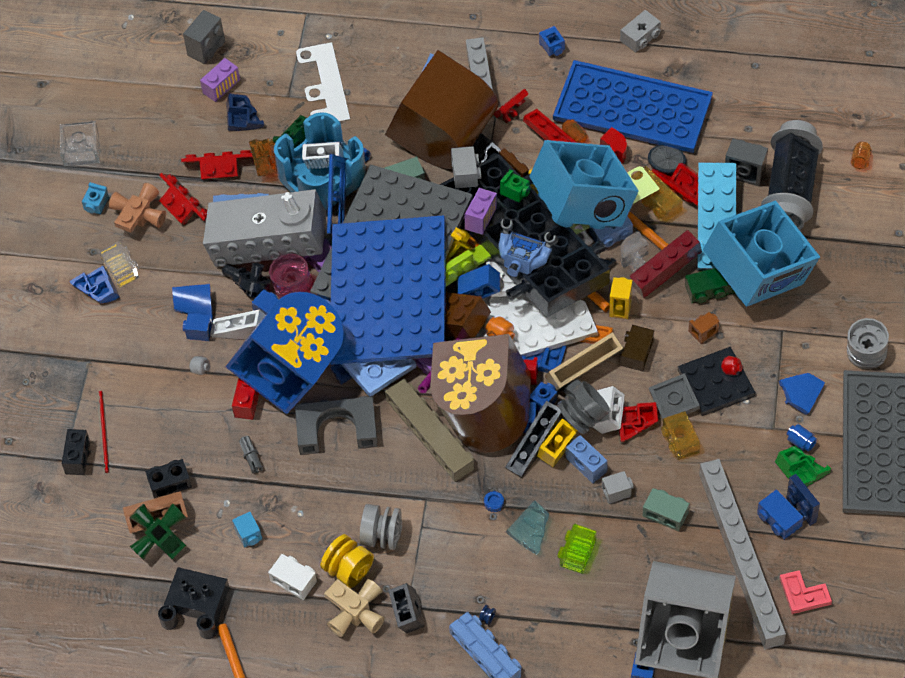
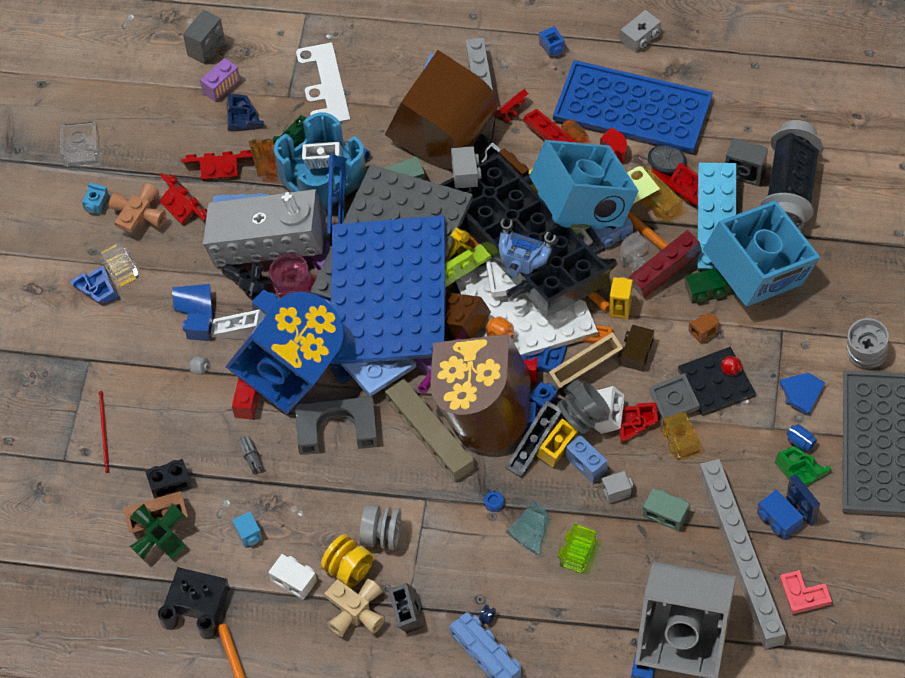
black brick [62,429,90,475] -> none
blue brick [458,264,500,299] -> none
medium lavender brick [465,188,497,235] -> none
green brick [500,170,530,202] -> none
clear orange brick [851,141,872,169] -> none

